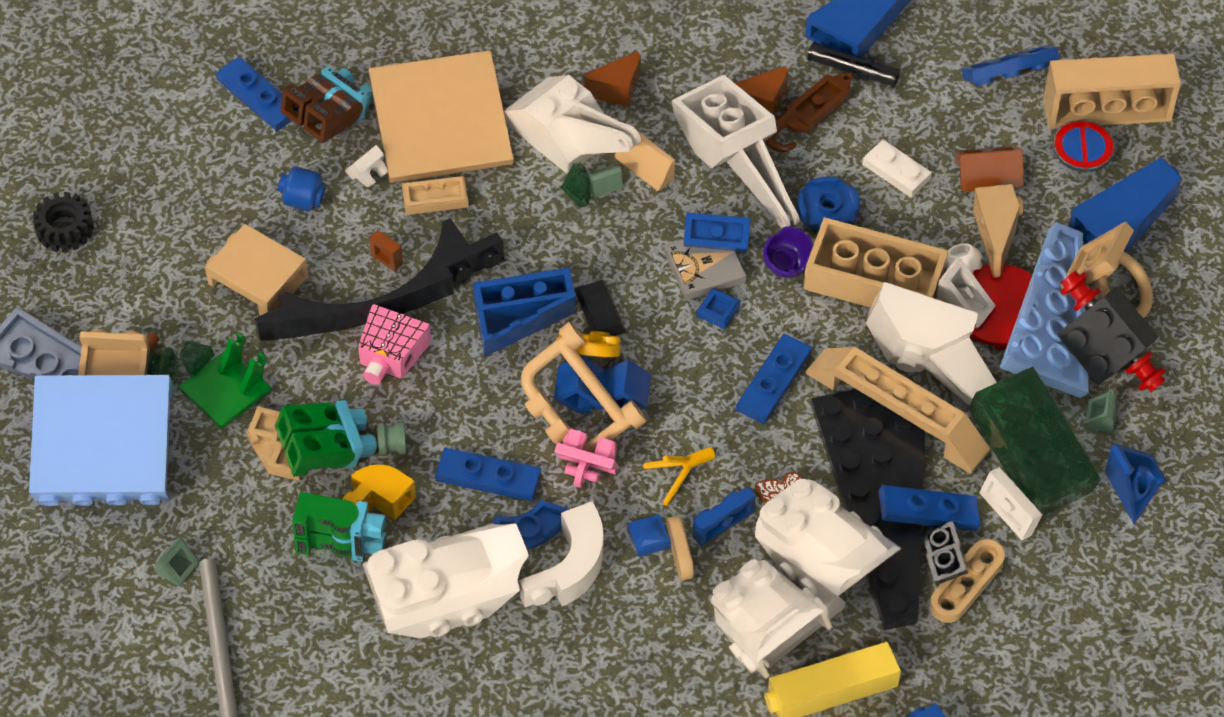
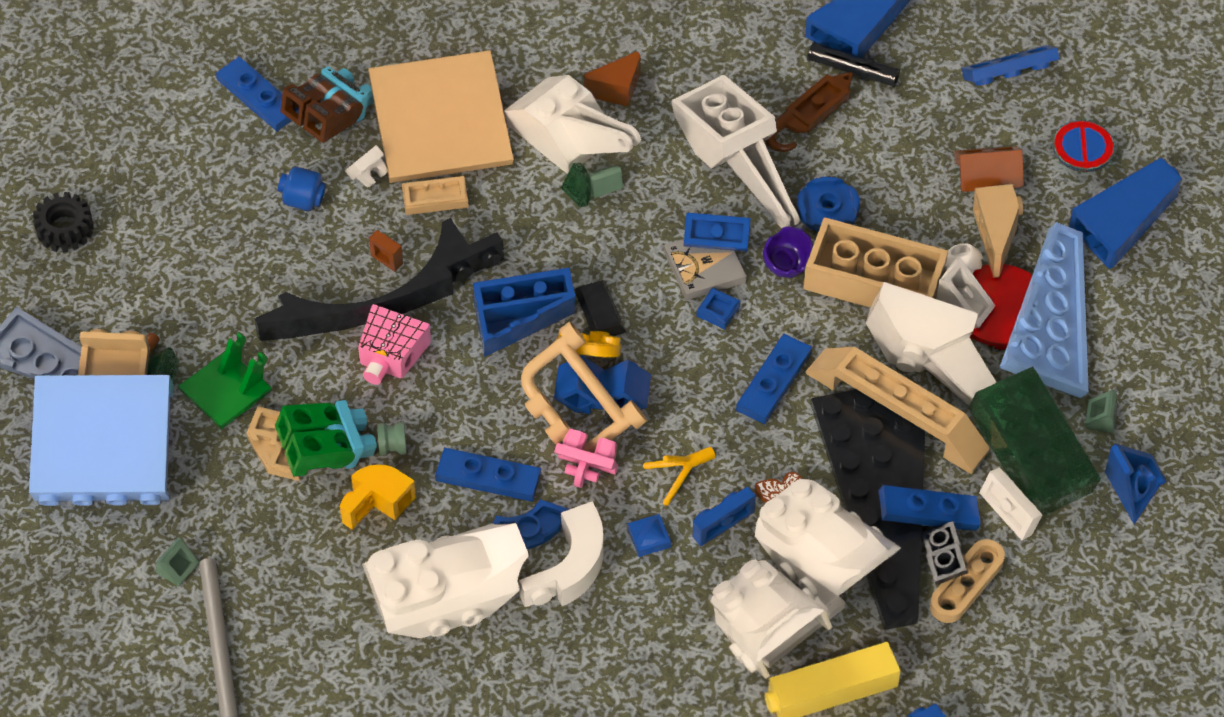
clear green tile [180,341,215,376] -> none
tan panel [205,224,309,315] -> none
hips [292,492,386,562] -> none
tan slope [615,131,675,191] -> none
tan tile [666,516,694,581] -> none
dark orange slope [735,66,788,115] -> none
white plate [862,140,932,198] -> none
tan brick [1043,54,1181,128] -> none
black brick [1057,270,1167,392] -> none
tan tile [1060,221,1153,318] -> none

